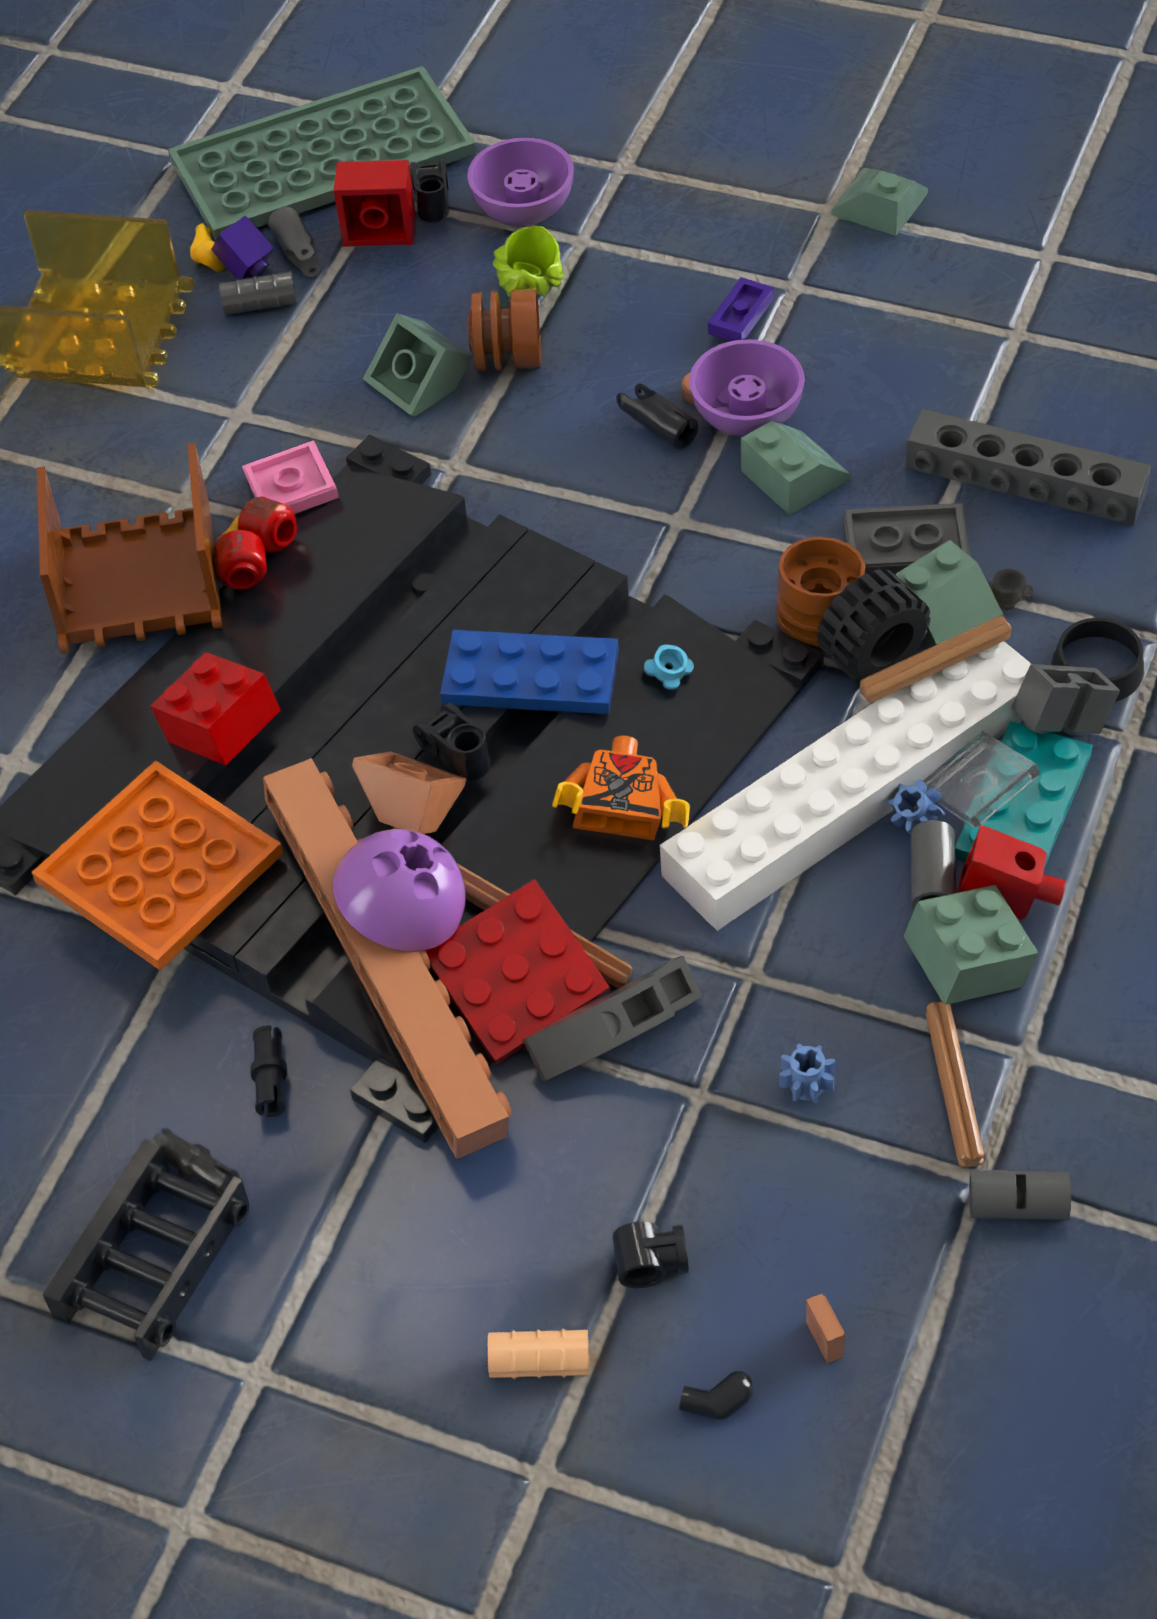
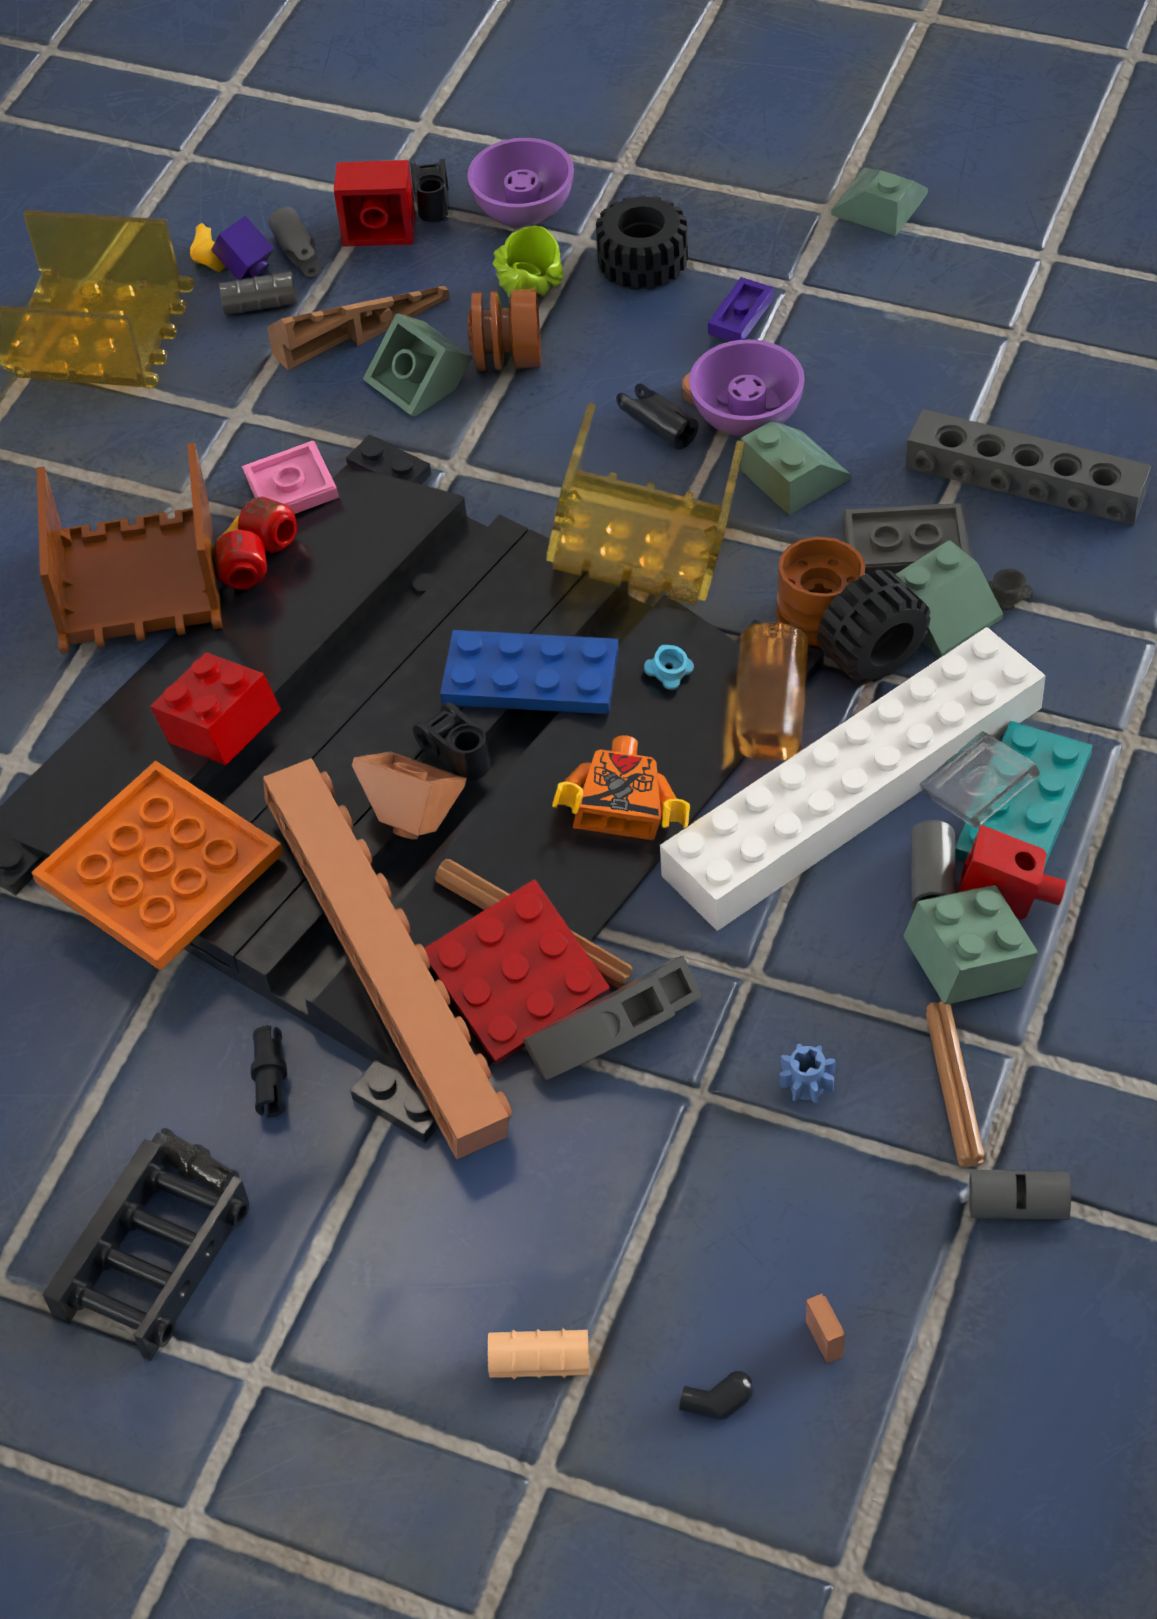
sand green plate [168,66,477,241] -> none
medium lavender piece [333,829,465,951] -> none
black piece [612,1221,689,1288] -> none
medium nougat axle [860,616,1012,703] -> none
medium blue gear [888,779,945,834] -> none
dark grey brick [1011,664,1120,736] -> none
black tyre [1052,618,1144,702] -> none
none -> medium nougat wedge [267,286,449,370]
none -> clear yellow windscreen [546,402,745,605]
none -> black tyre [596,195,688,289]
none -> clear orange piece [733,623,808,761]

